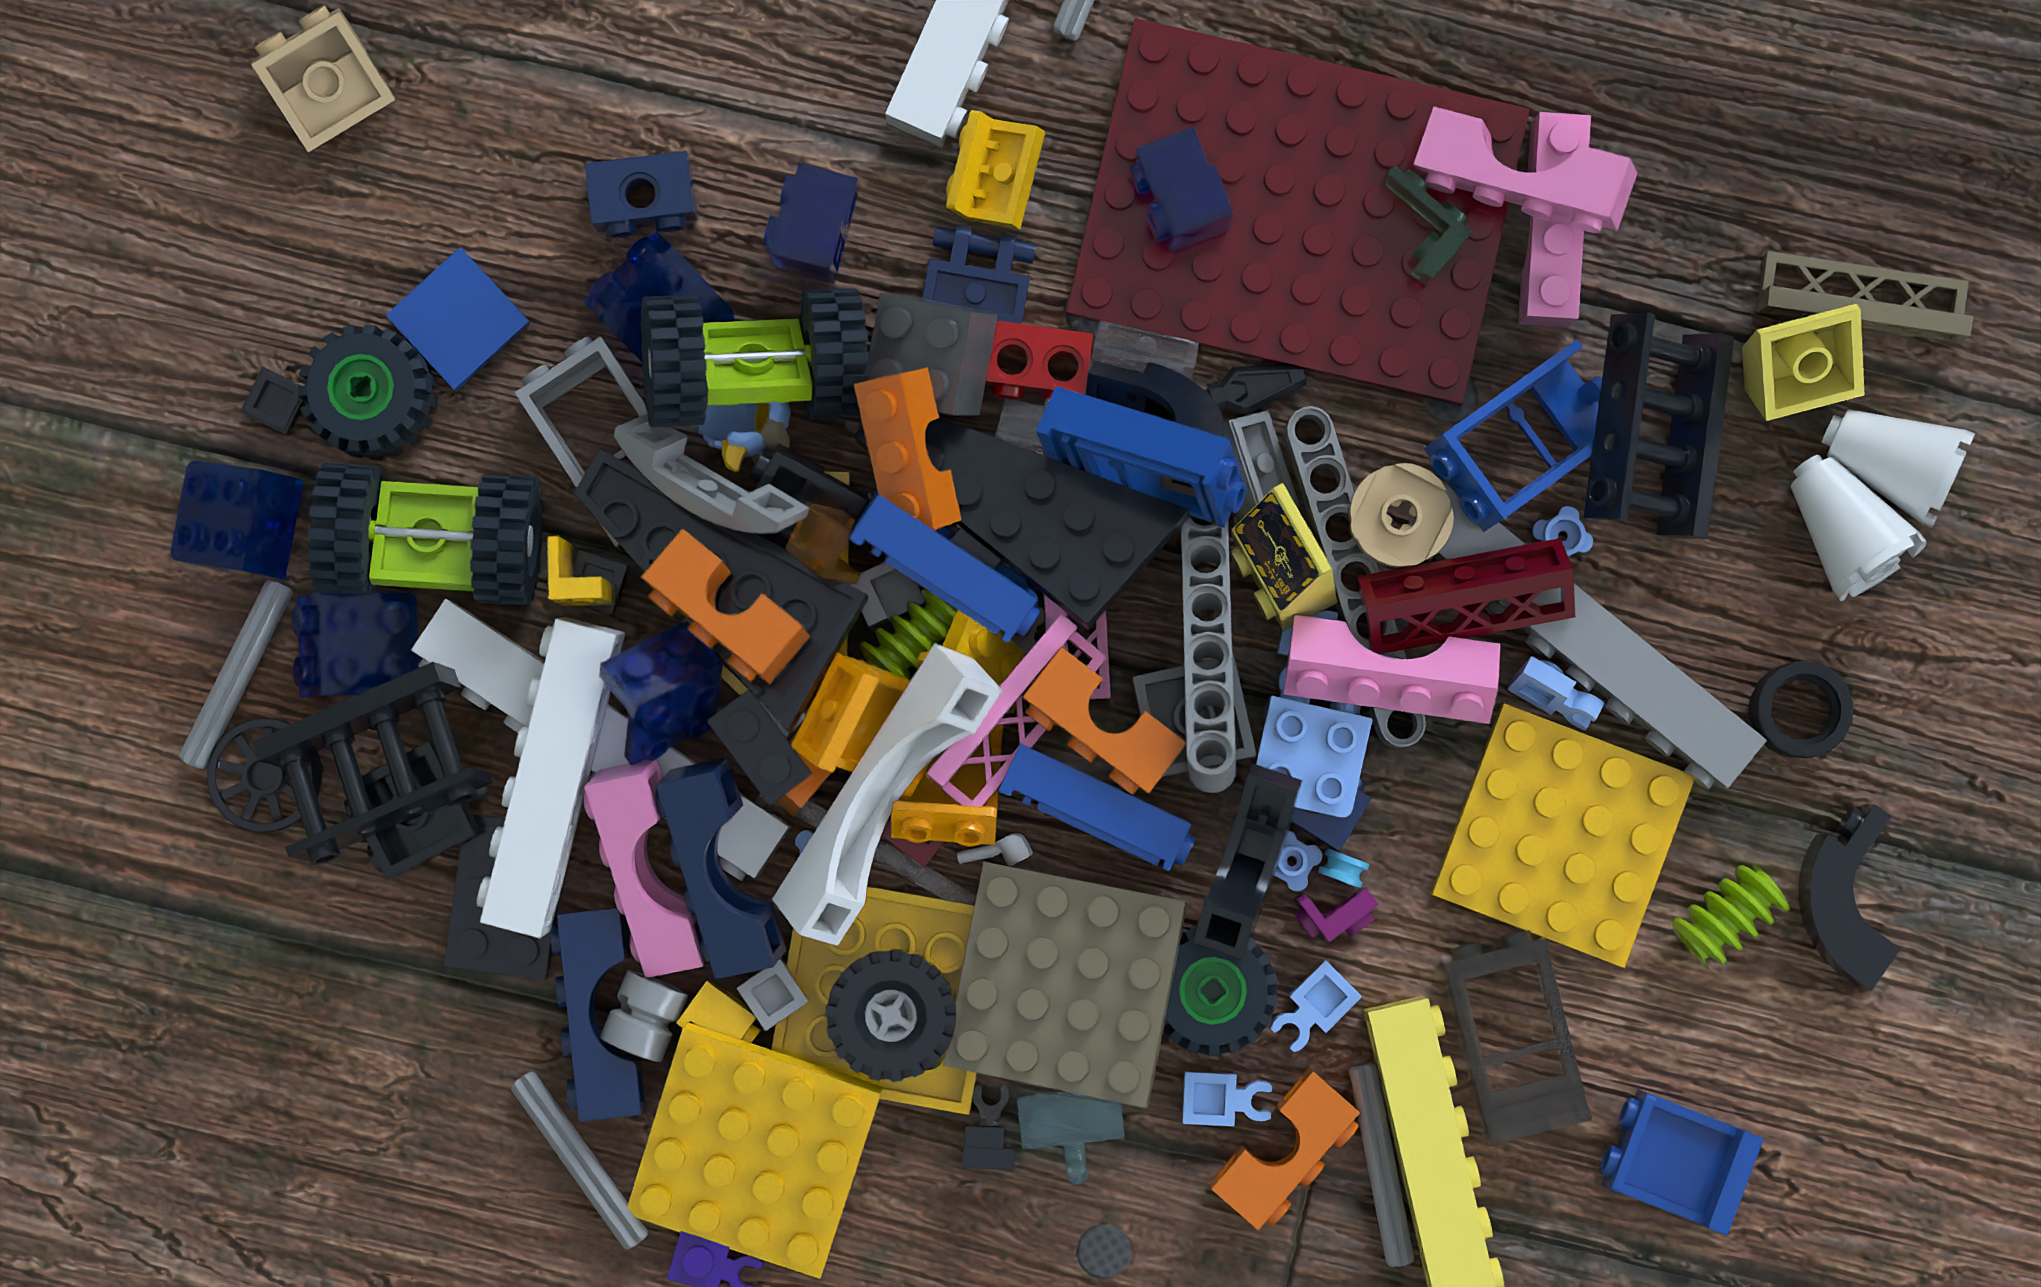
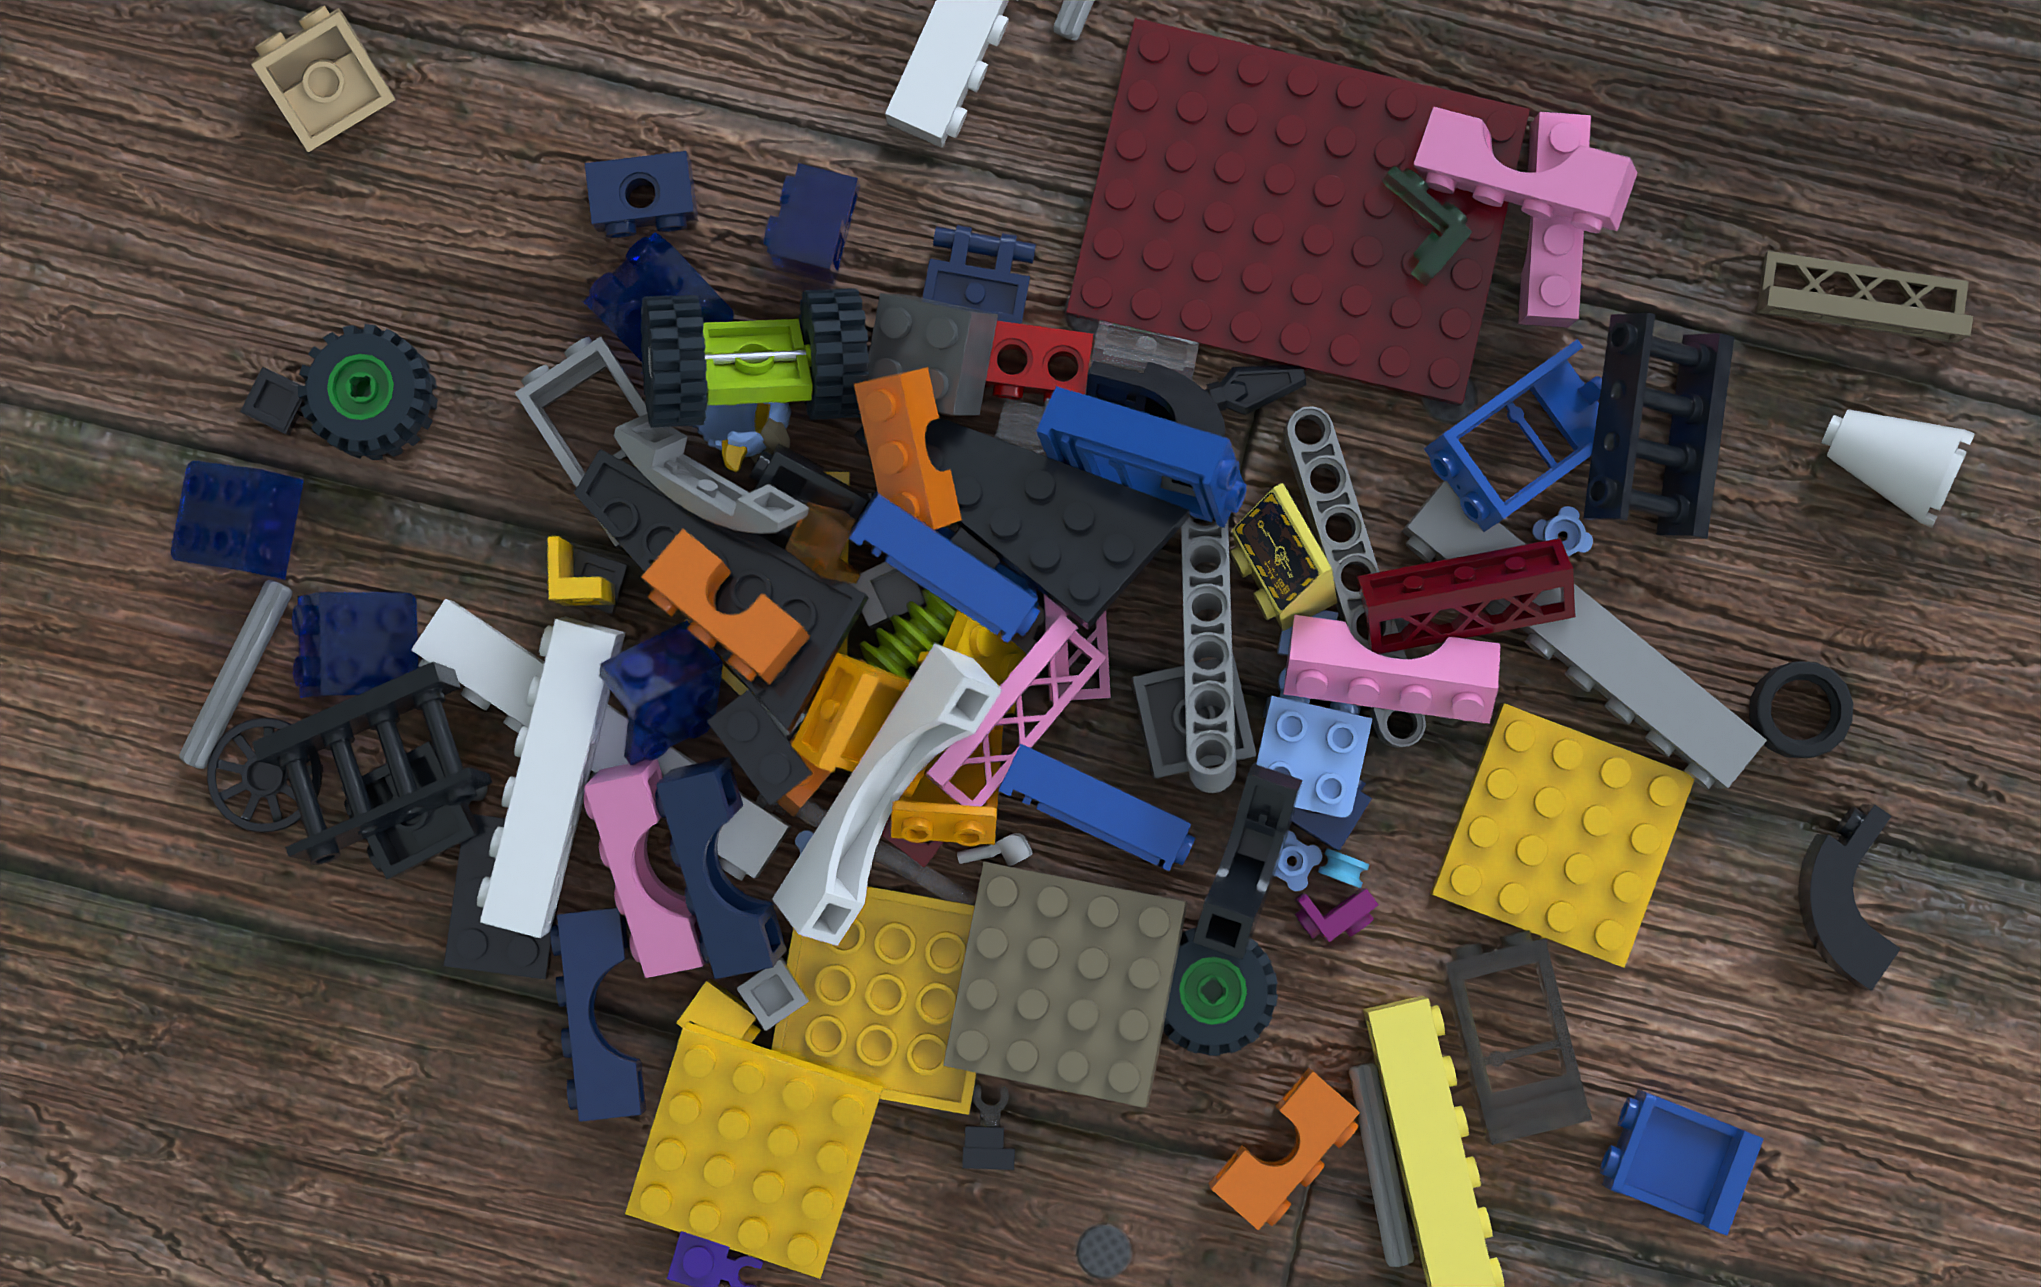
black plate [308,463,543,606] -> none
blue tile [385,247,532,392] -> none
light grey axle [511,1072,648,1250] -> none
light grey wheel [600,969,689,1062] -> none
black wheel [825,949,957,1082] -> none
yellow bracket [946,110,1045,229] -> none
clear light blue plate [1017,1091,1125,1185] -> none
orange arch [1023,647,1187,795] -> none
clear blue brick [1129,127,1233,253] -> none
light blue plate [1182,1070,1272,1126] -> none
light grey slope [1224,410,1300,522] -> none
light blue plate [1269,959,1362,1052] -> none
tan plate [1348,463,1454,568] -> none
light blue plate [1507,656,1604,730] -> none
lime piece [1672,863,1790,969] -> none
light yellow slope [1742,304,1865,421] -> none
white cone [1791,455,1926,601] -> none

